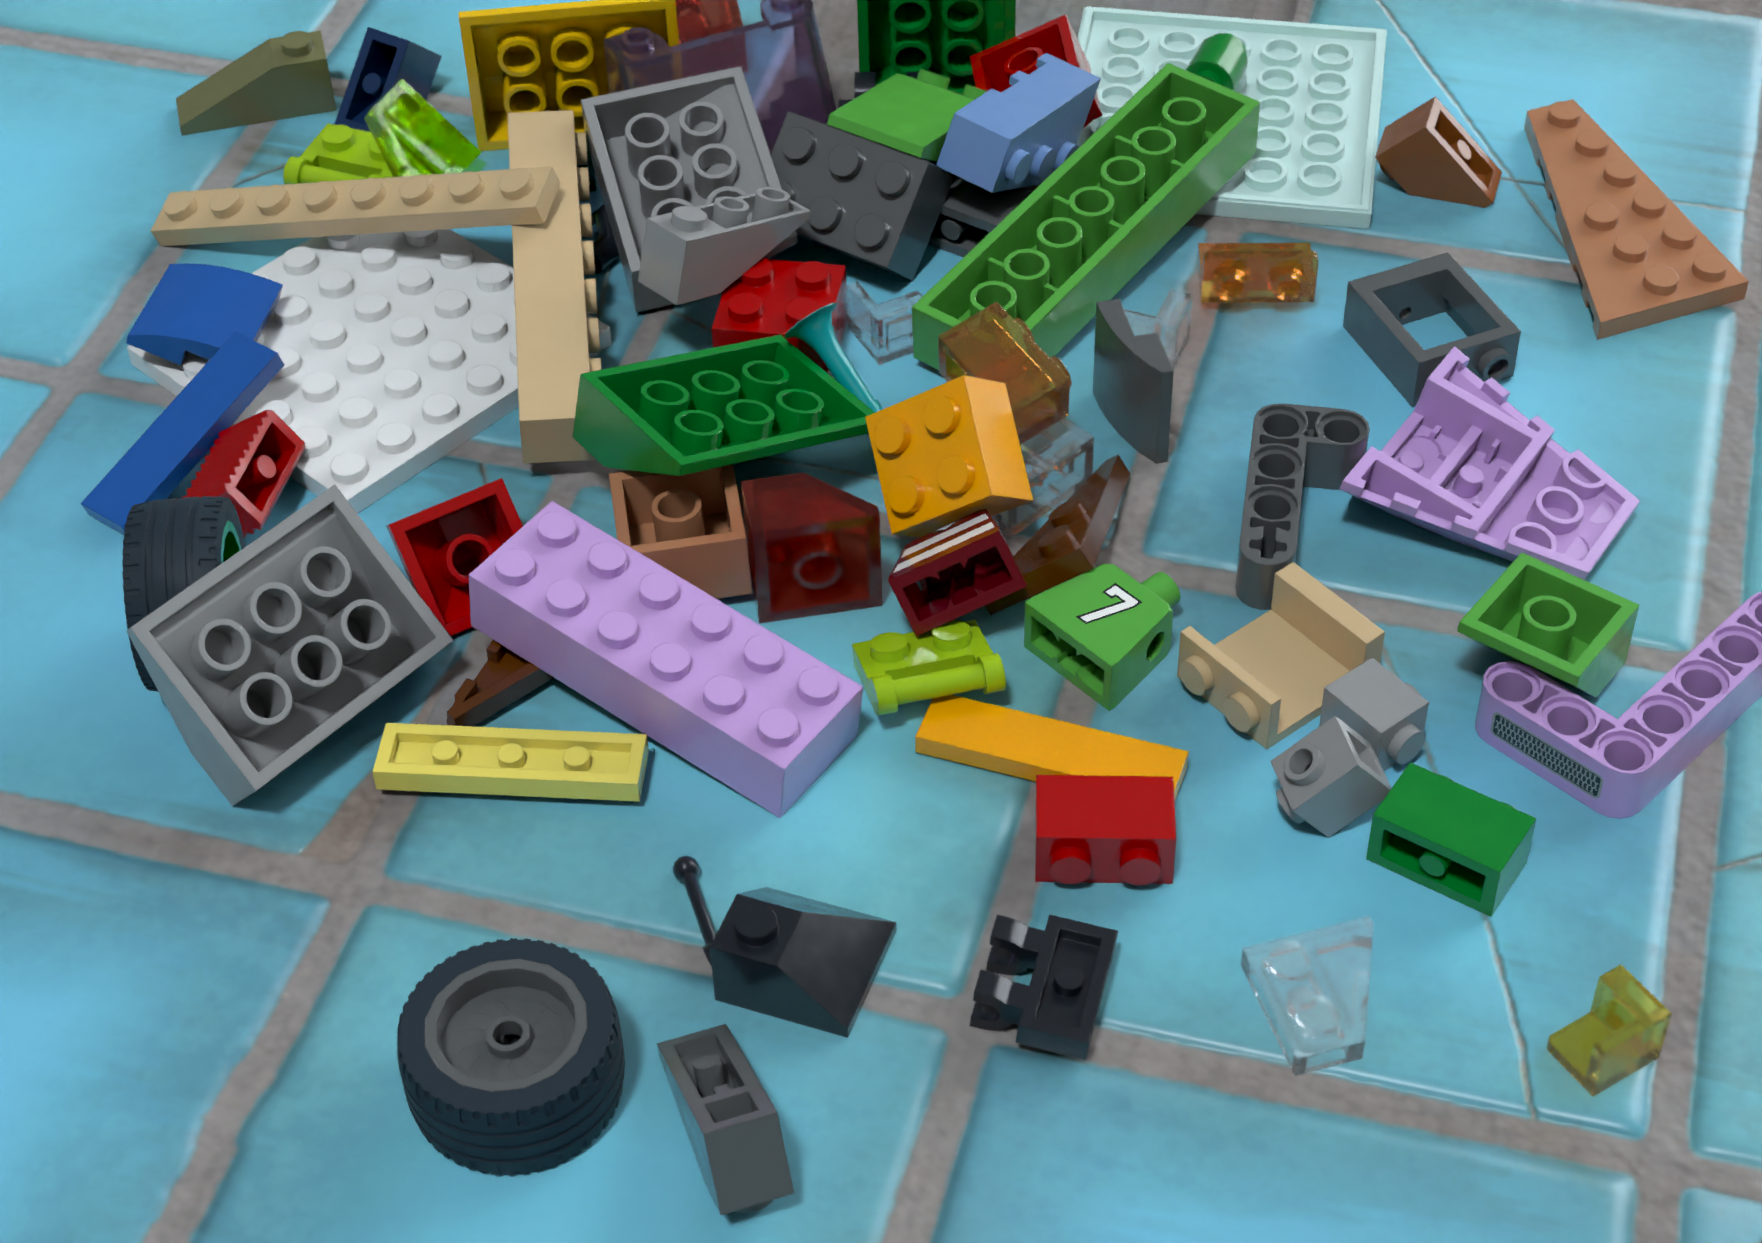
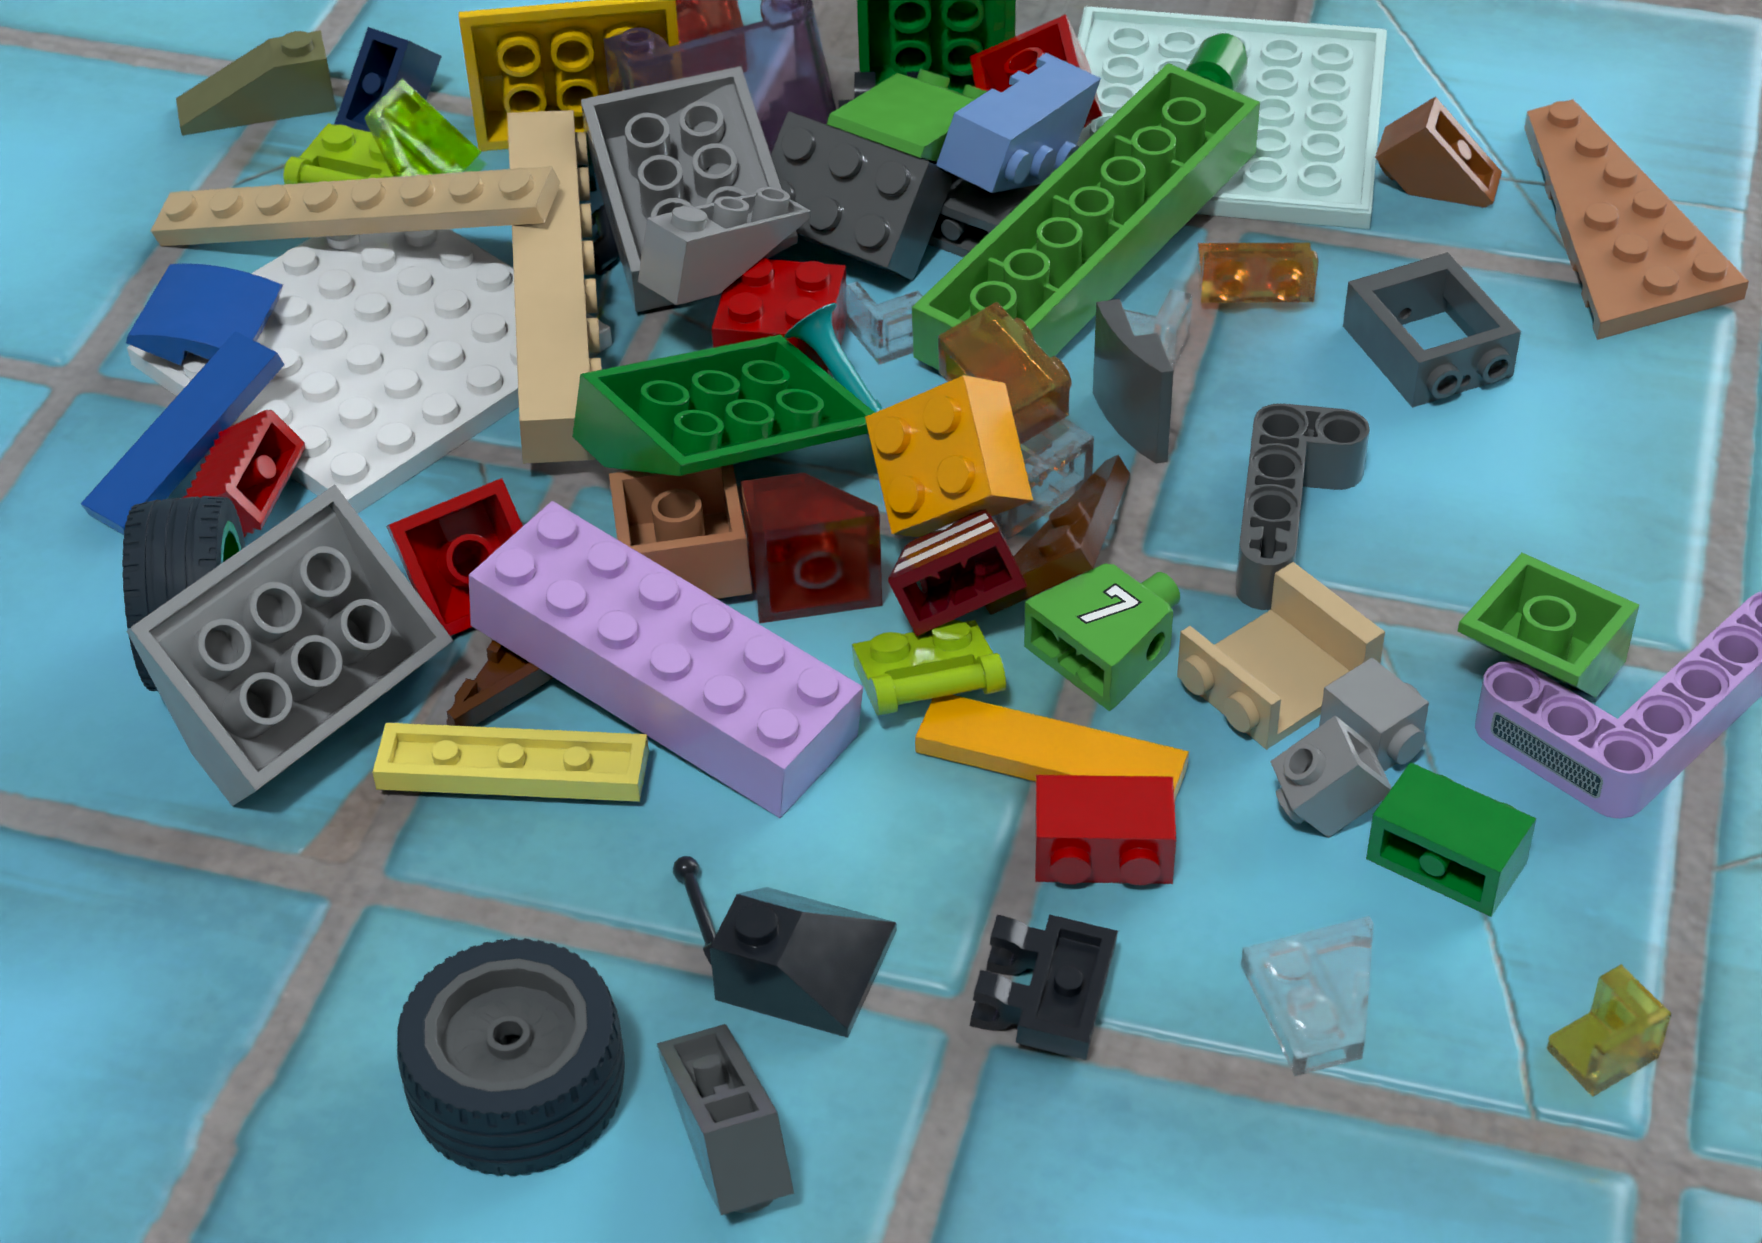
lavender wedge [1339,346,1640,580] -> none

